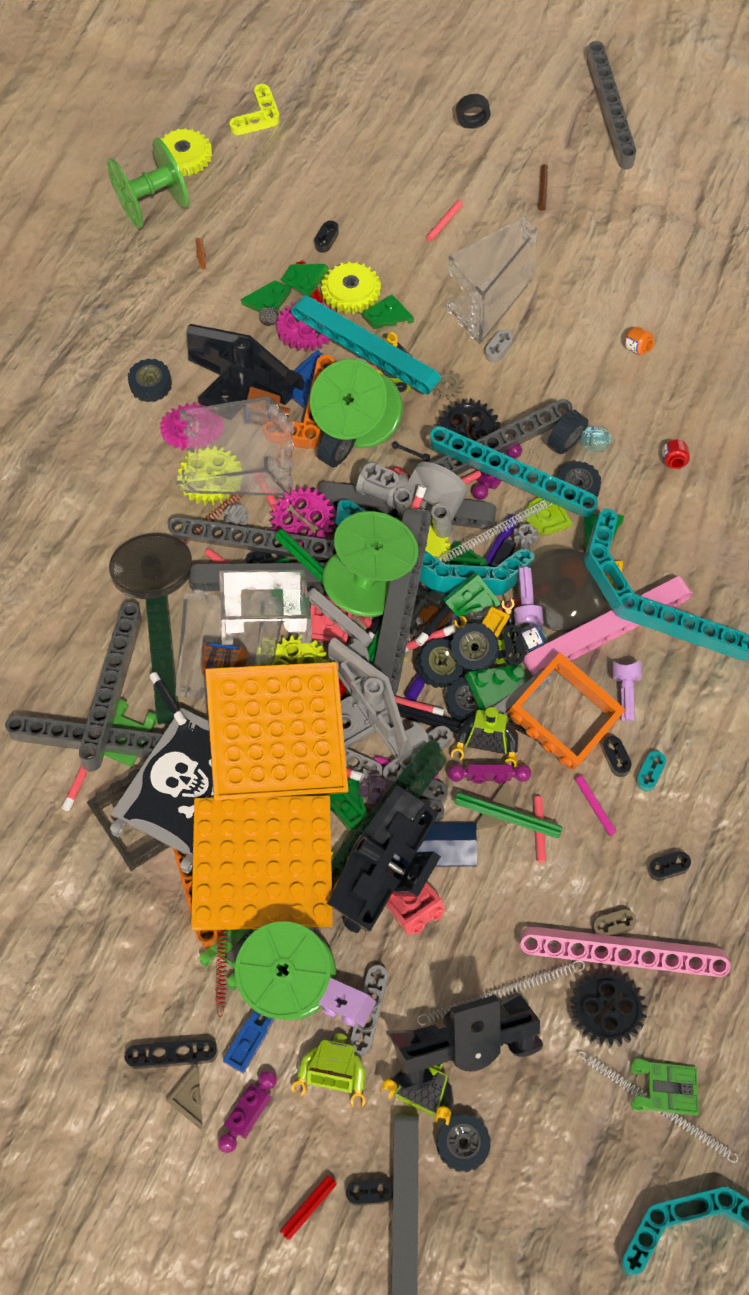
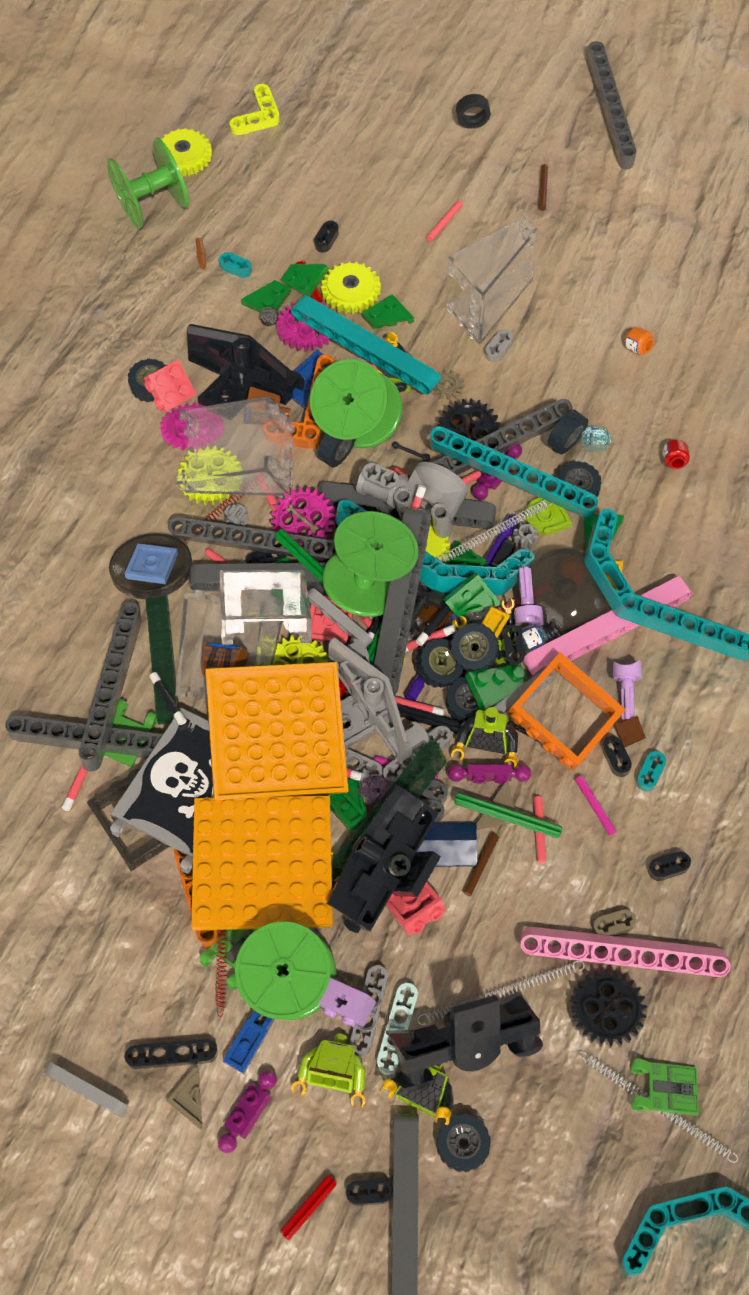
none -> light grey beam [43,1062,128,1118]
none -> medium blue tile [125,543,178,584]
none -> coral plate [144,360,197,413]
none -> teal beam [219,252,252,278]
none -> light aqua beam [377,983,418,1075]
none -> pearl dark grey bush [388,855,411,876]
none -> reddish brown bar [463,833,499,896]
none -> black bush [543,621,563,641]
none -> reddish brown sticker [616,716,646,747]

